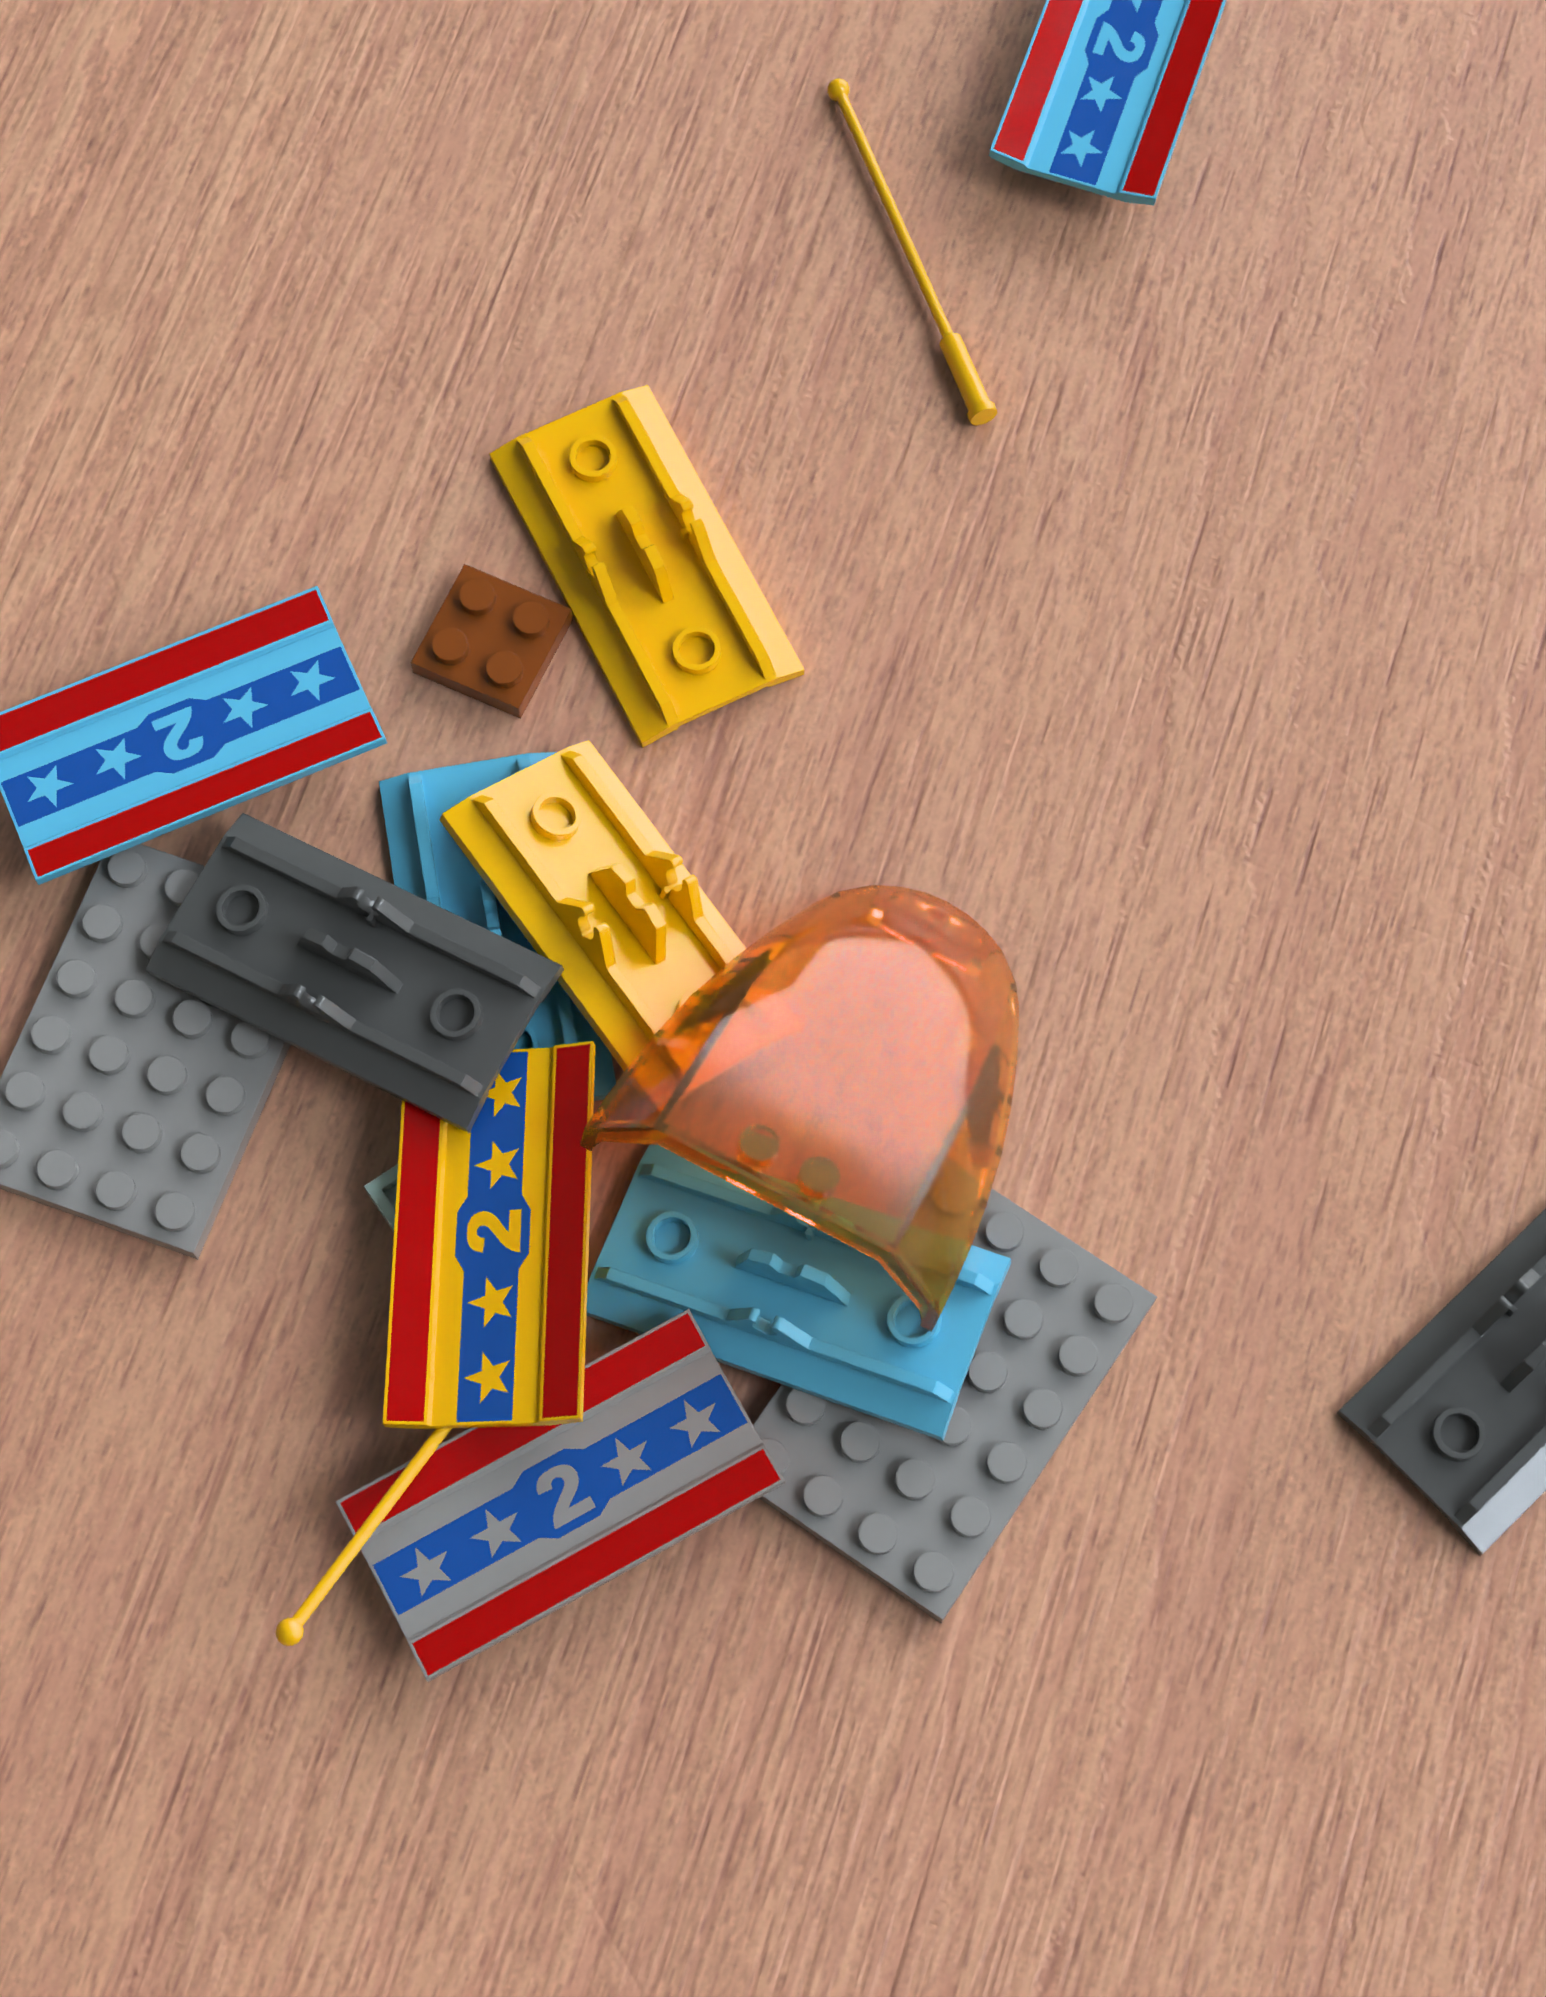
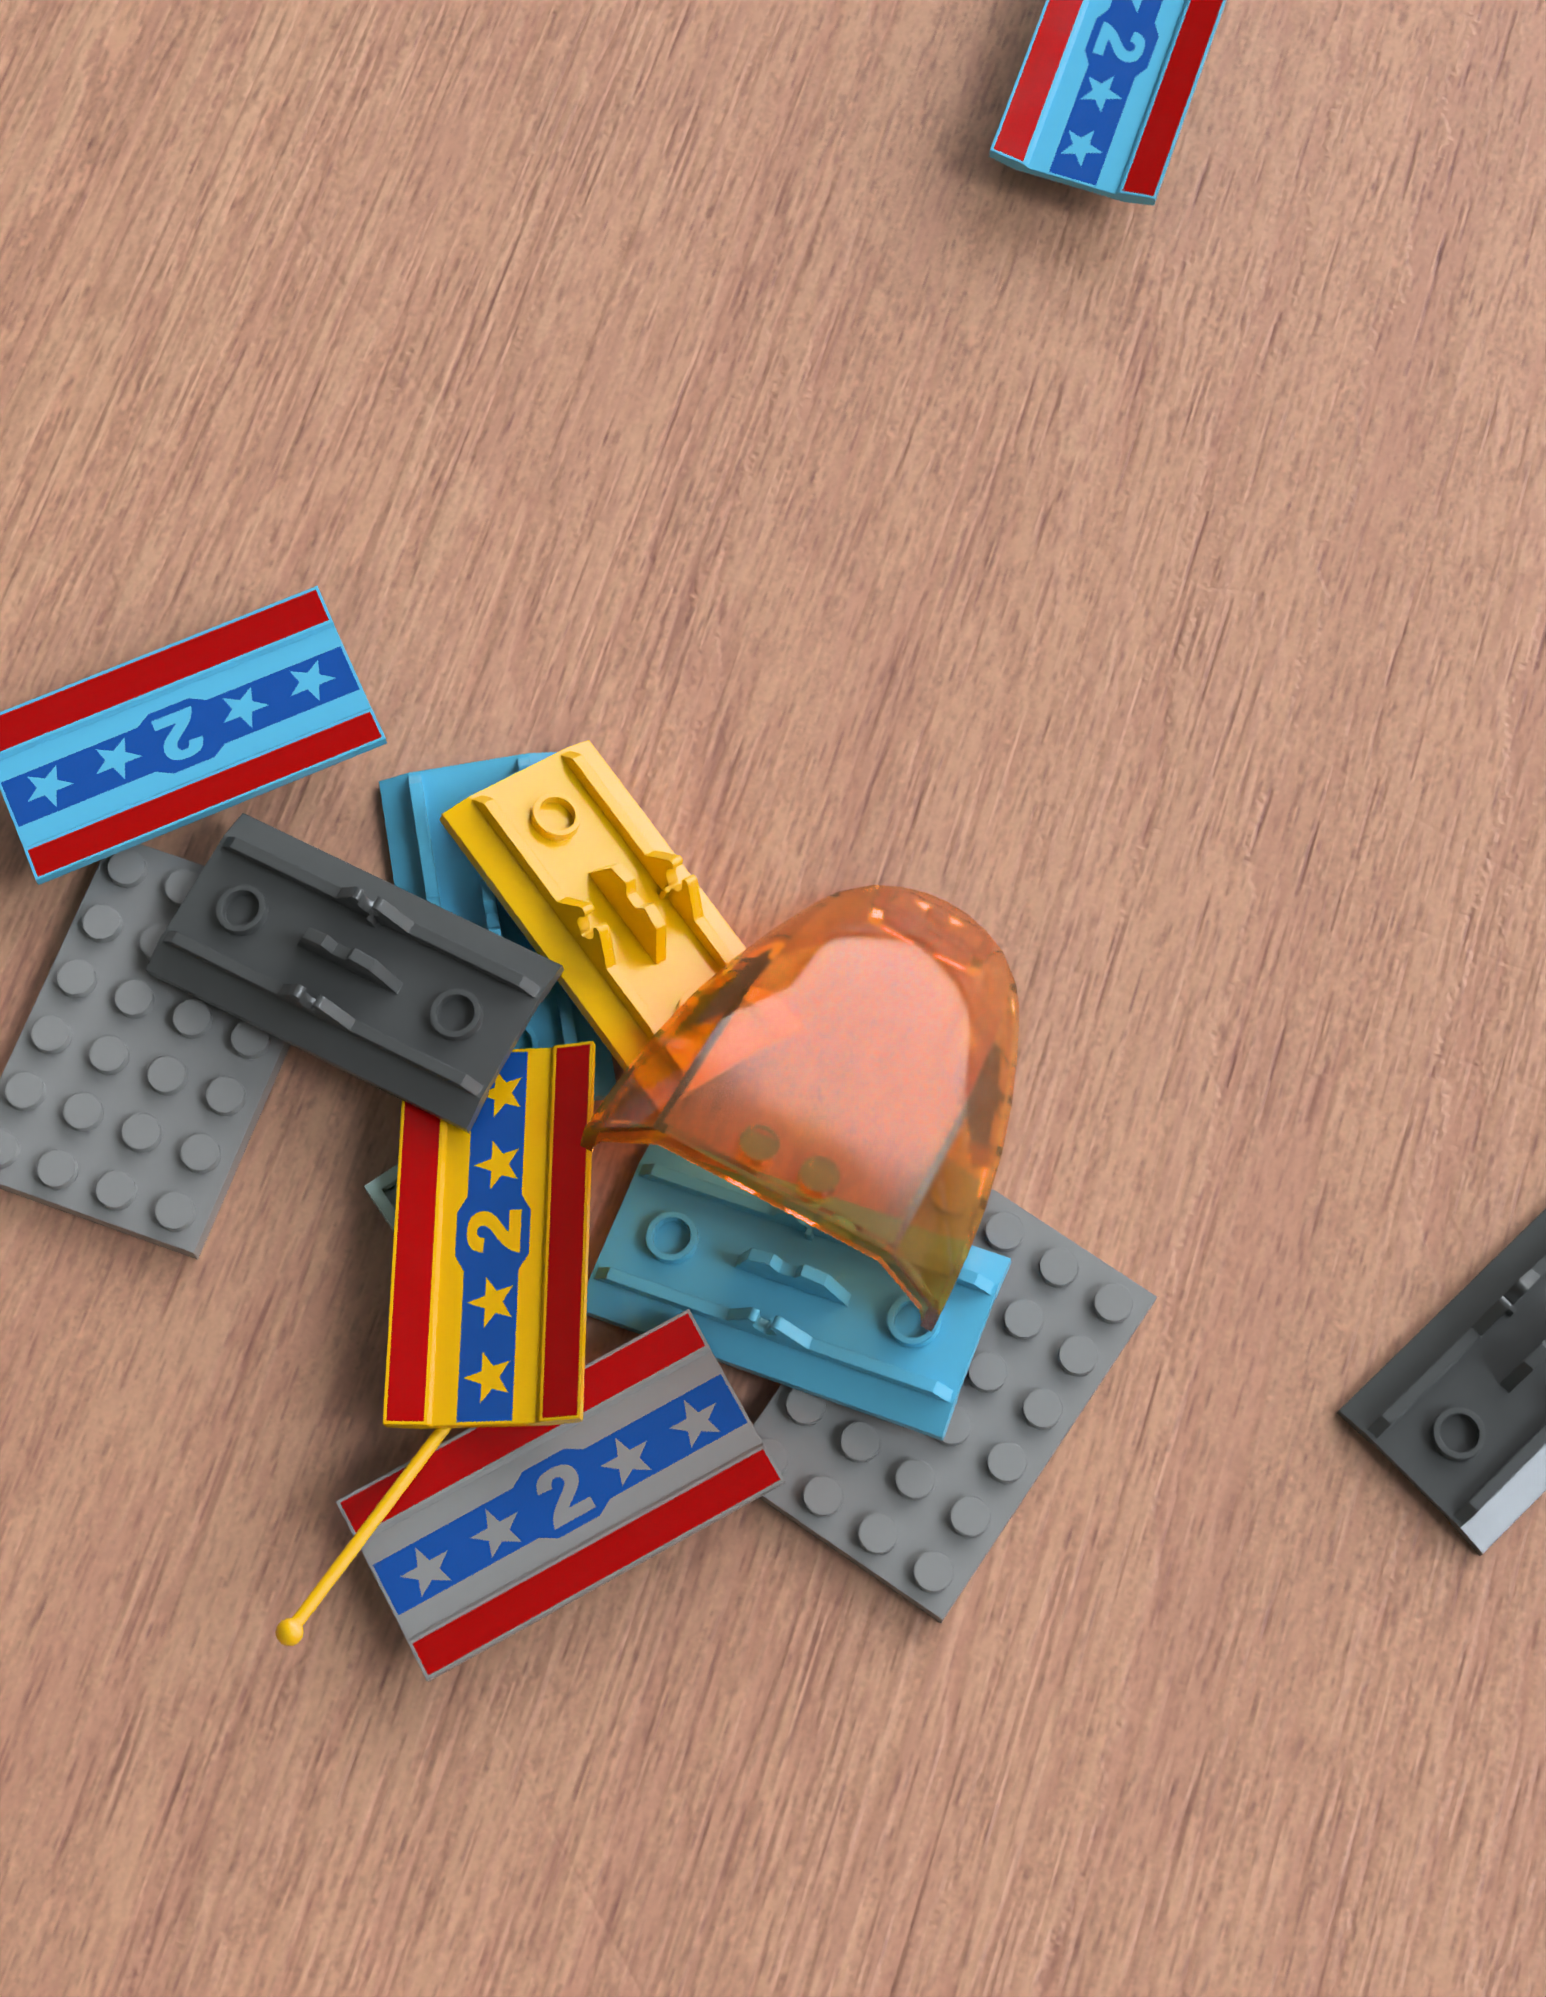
dark orange plate [410,564,573,719] -> none
yellow hinge [489,385,805,748] -> none
yellow piece [827,78,998,426] -> none

